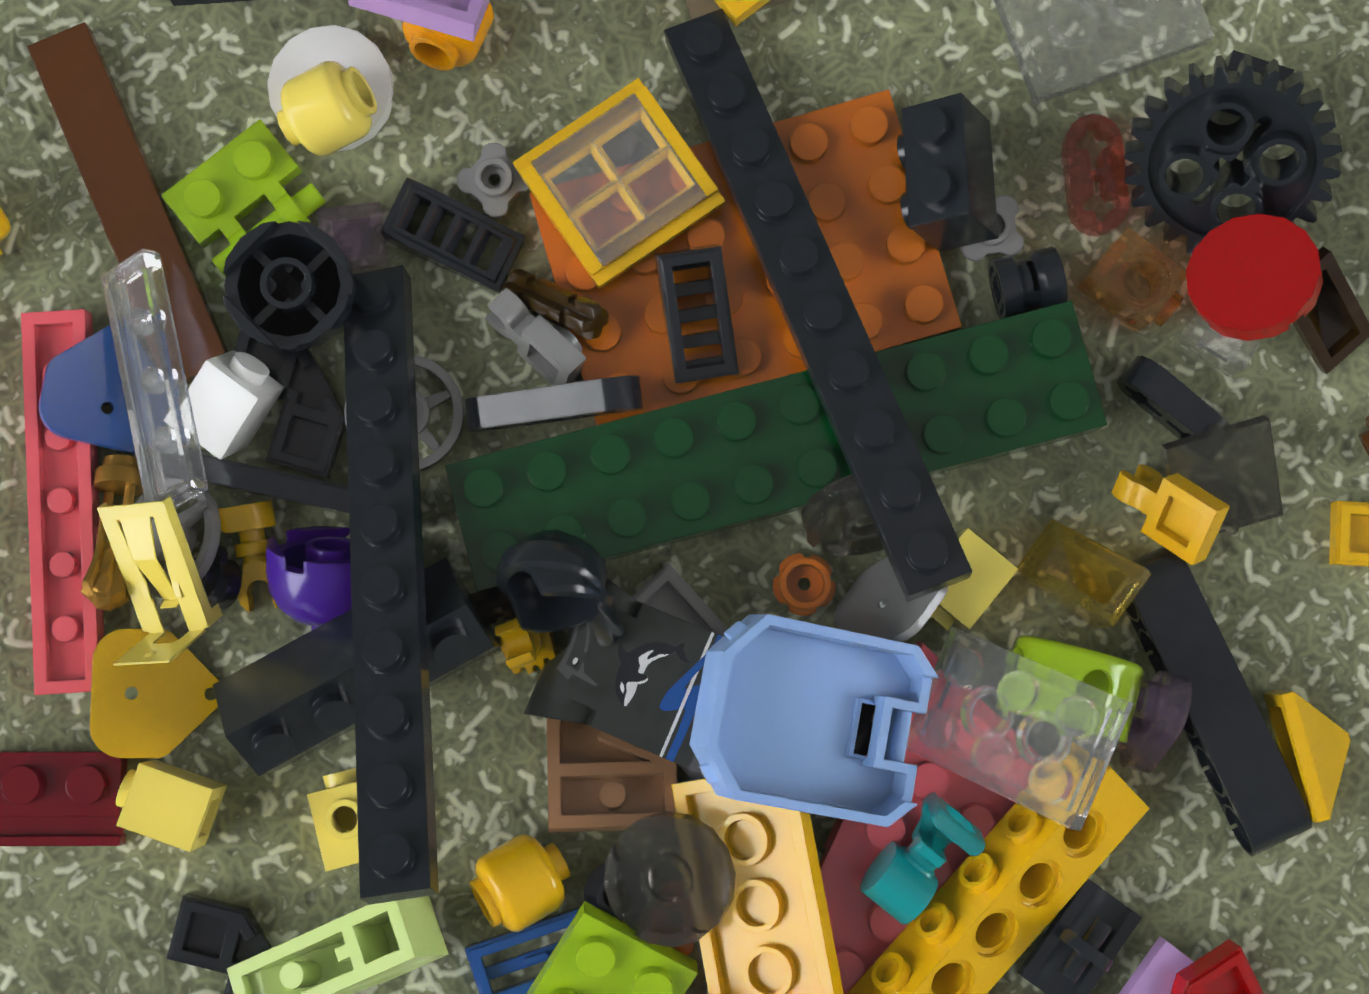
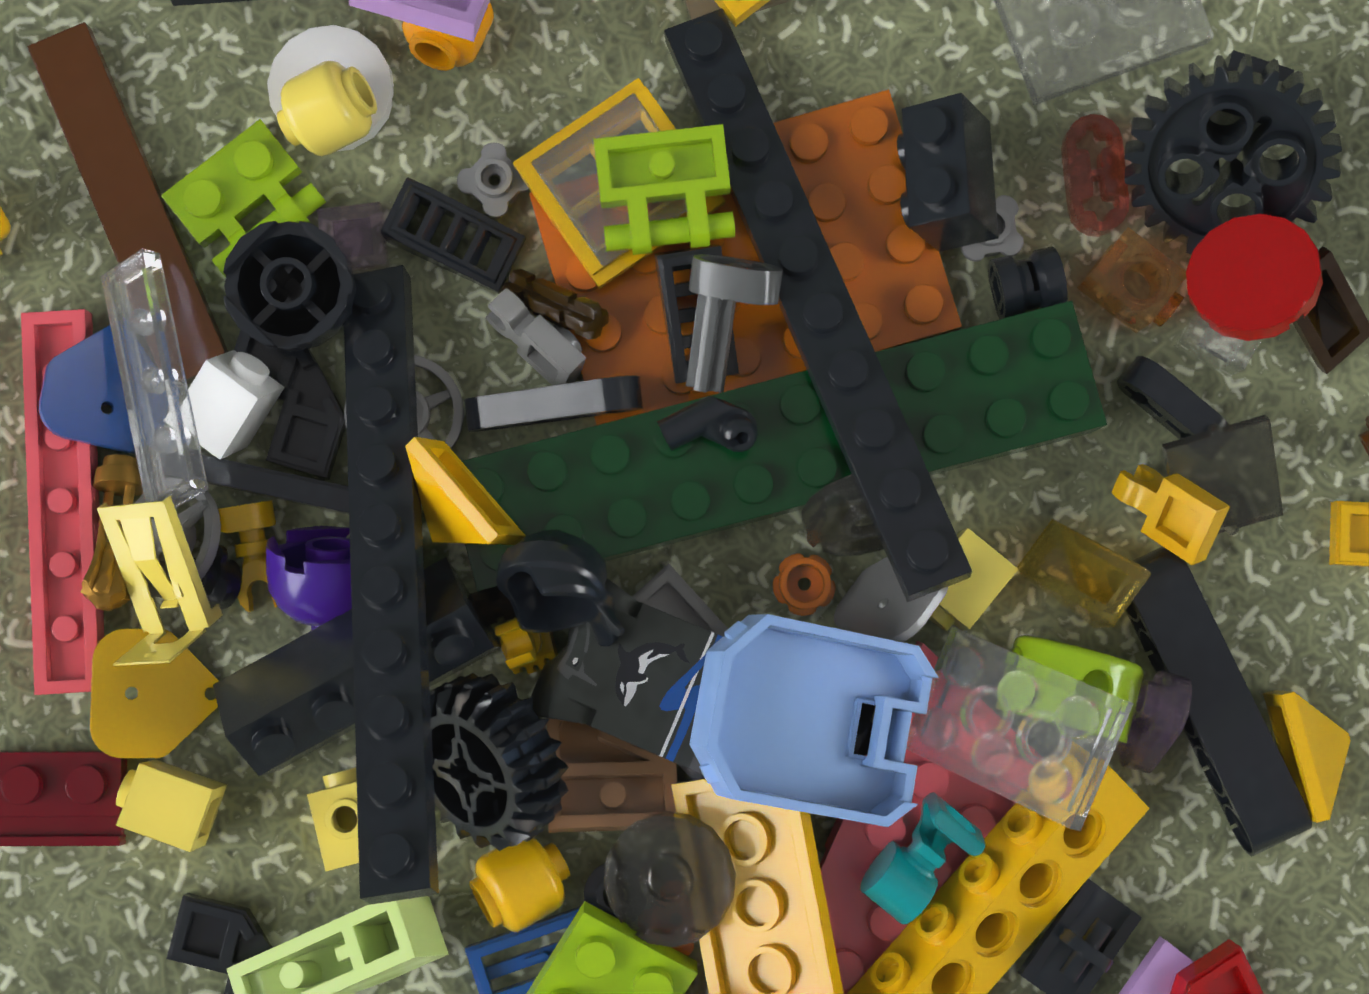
none -> yellow slope [405,437,526,545]
none -> black gear [430,673,569,851]
none -> lime plate [593,124,735,255]
none -> black arm [657,396,758,452]
none -> dark grey piece [686,254,783,393]

